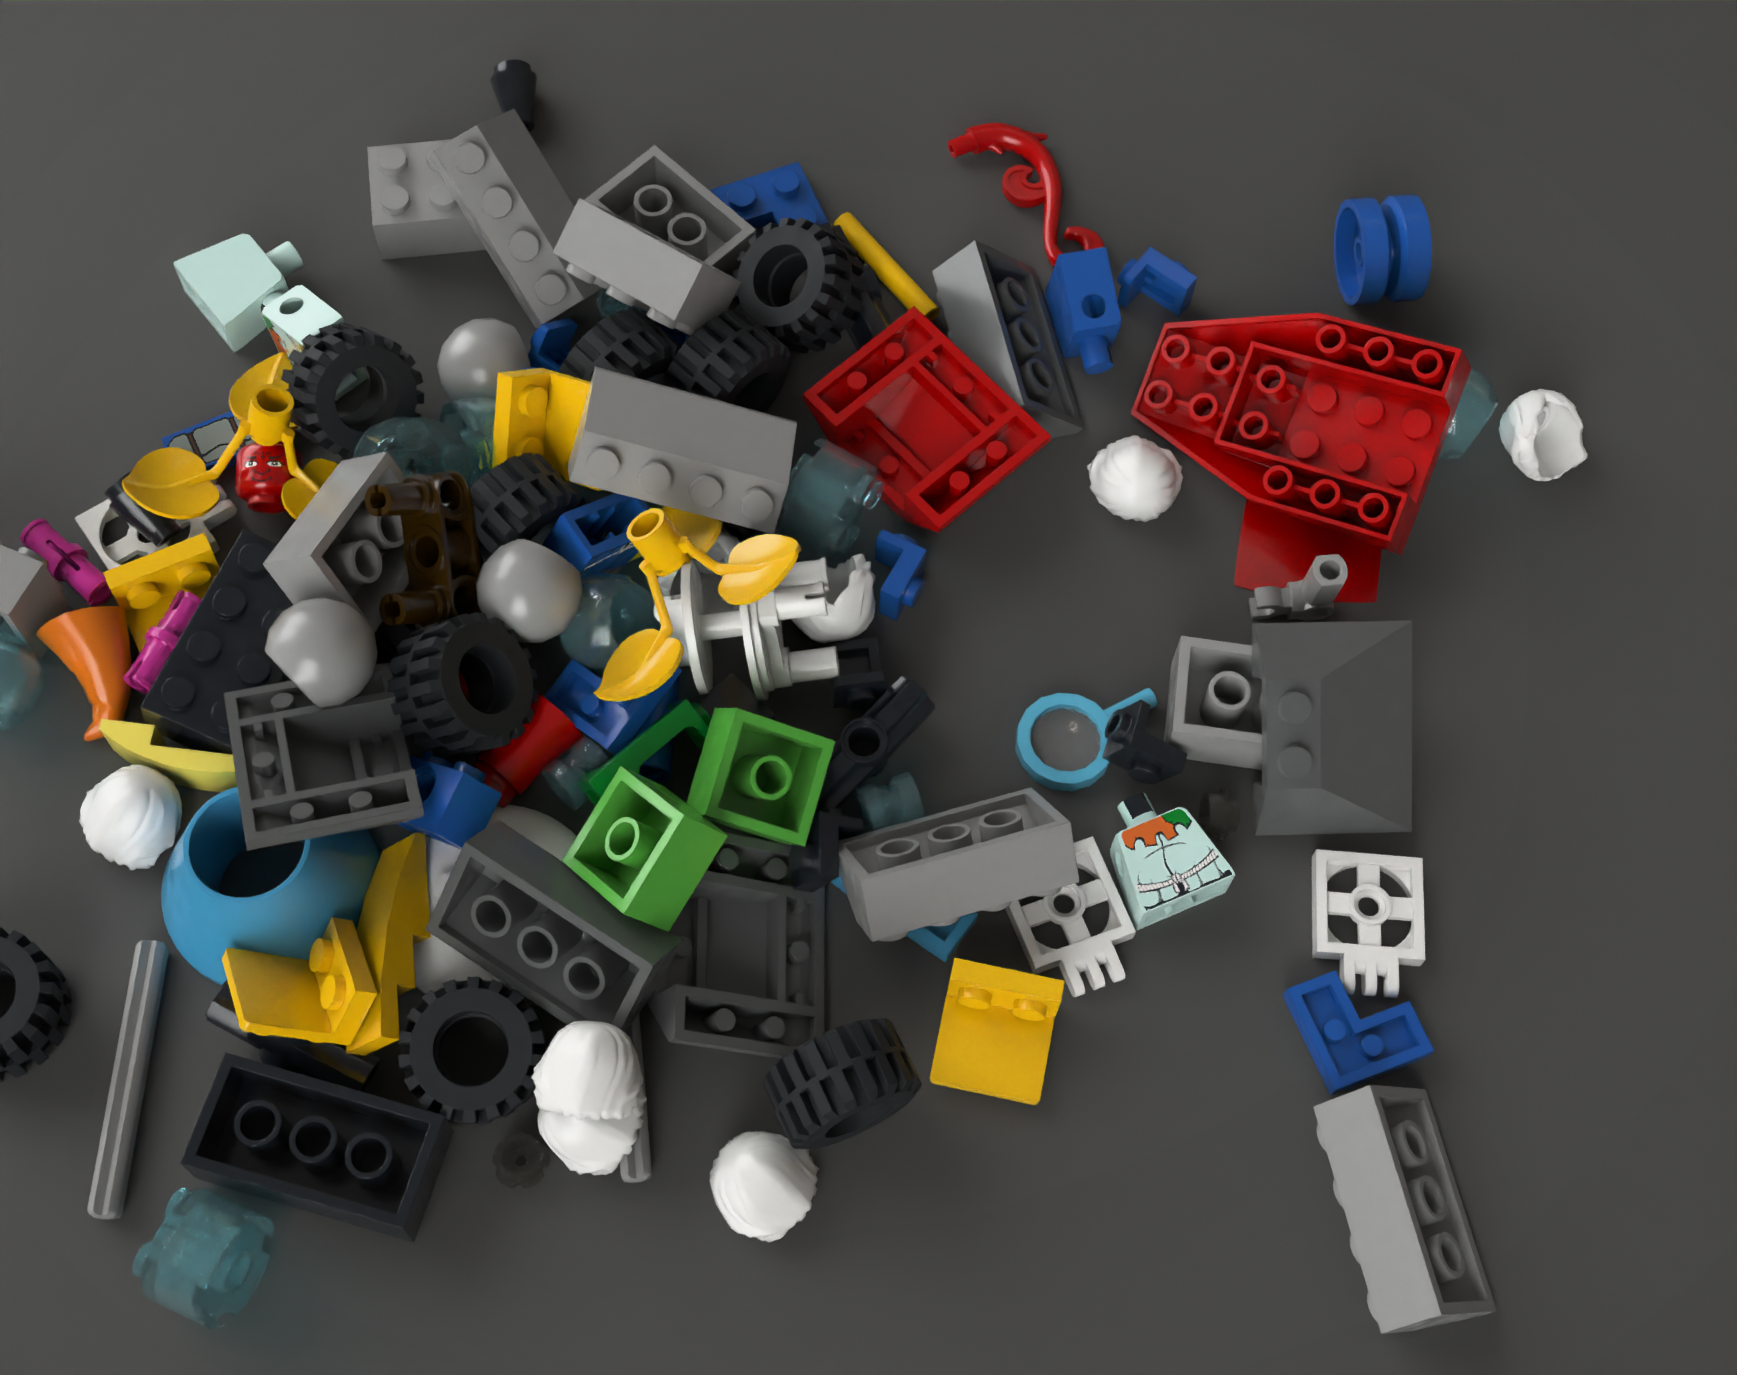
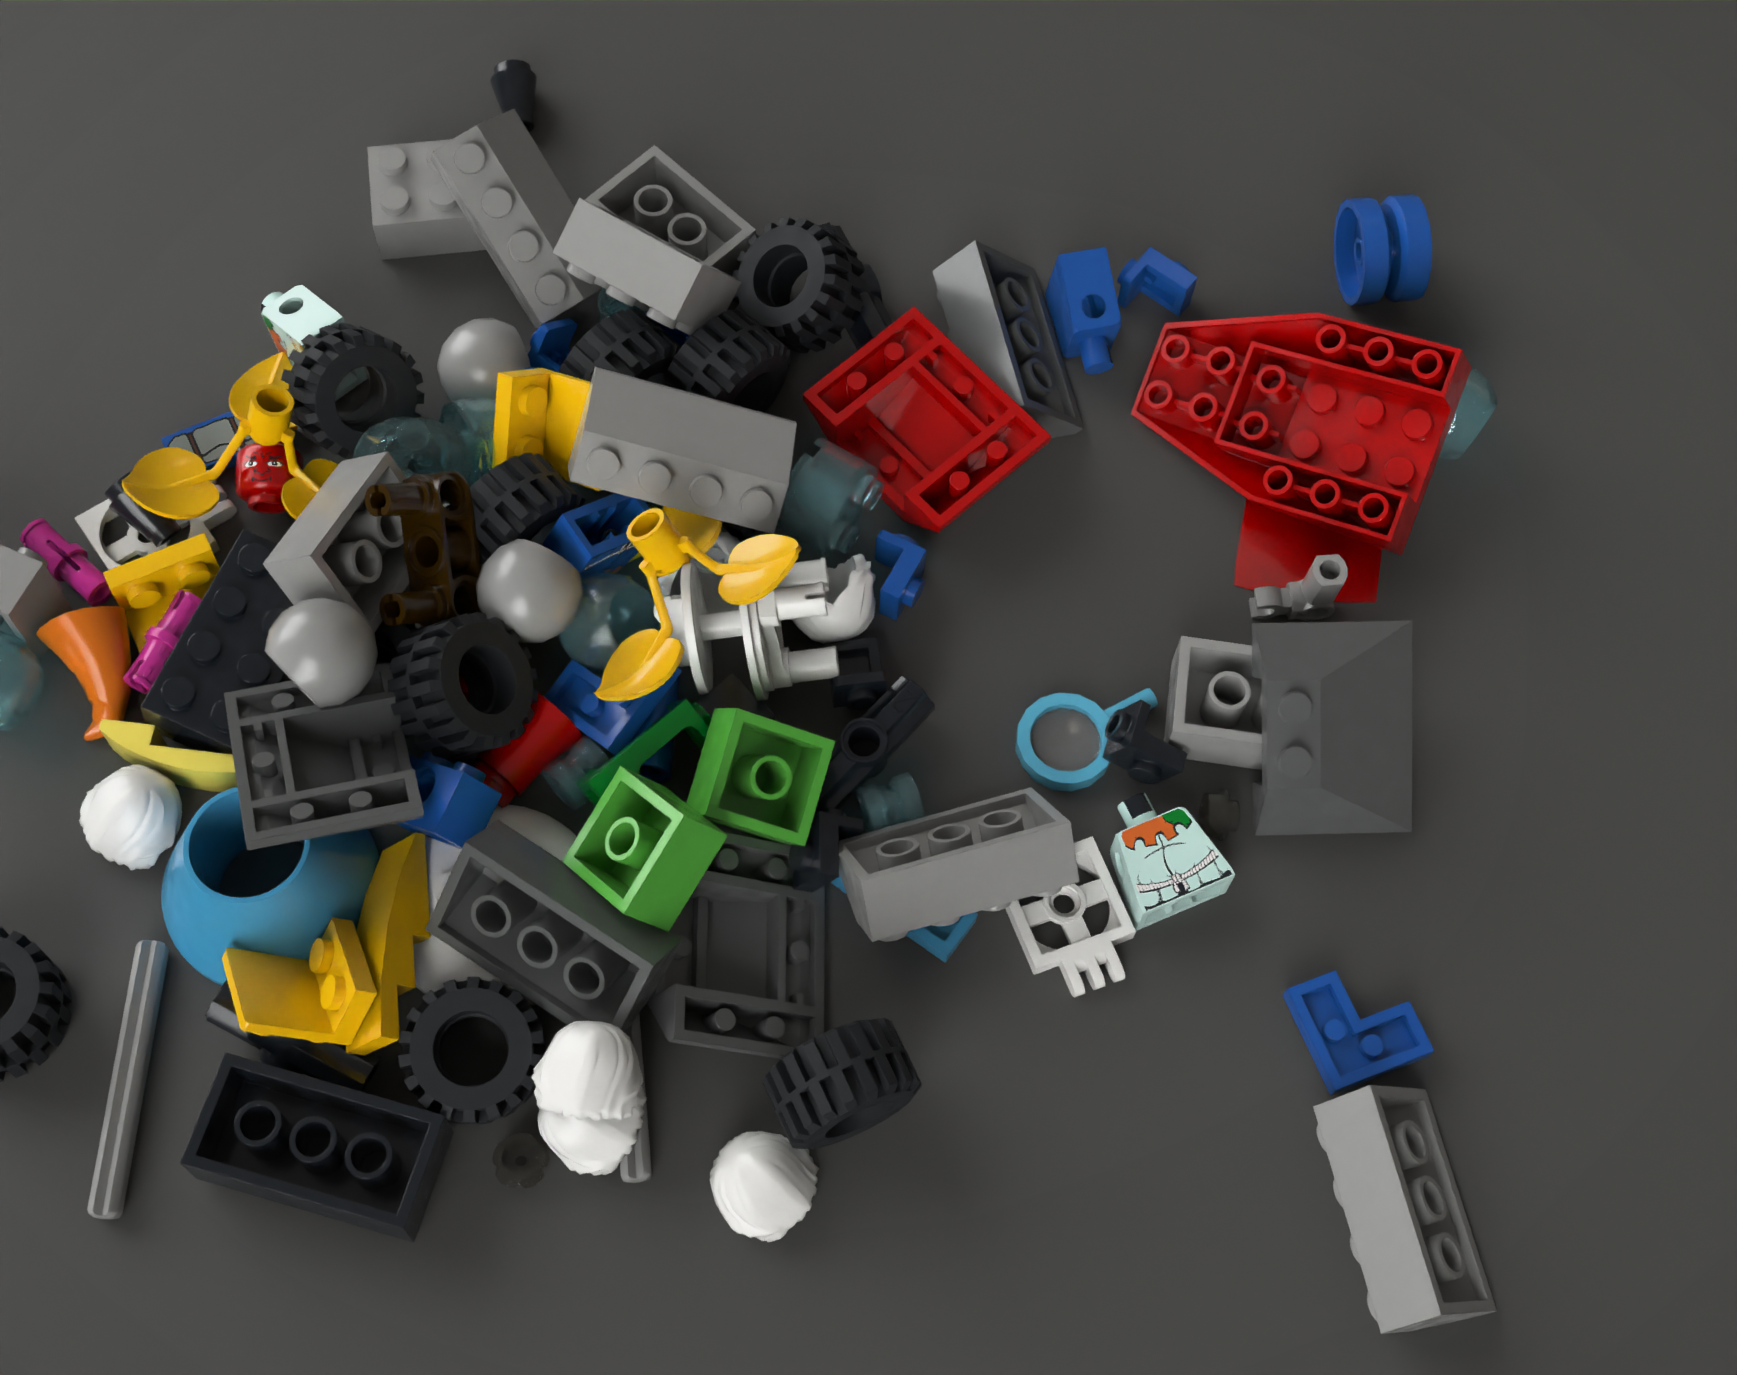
clear light blue brick [132,1187,274,1330] -> none
light aqua torso [173,233,304,353] -> none
blue plate [711,162,828,228] -> none
yellow piece [833,212,940,322] -> none
yellow bracket [930,958,1065,1105] -> none
red plant [947,122,1105,268] -> none
white hair [1087,435,1183,522] -> none
white piece [1312,849,1426,998] -> none
white hair [1499,389,1588,481] -> none

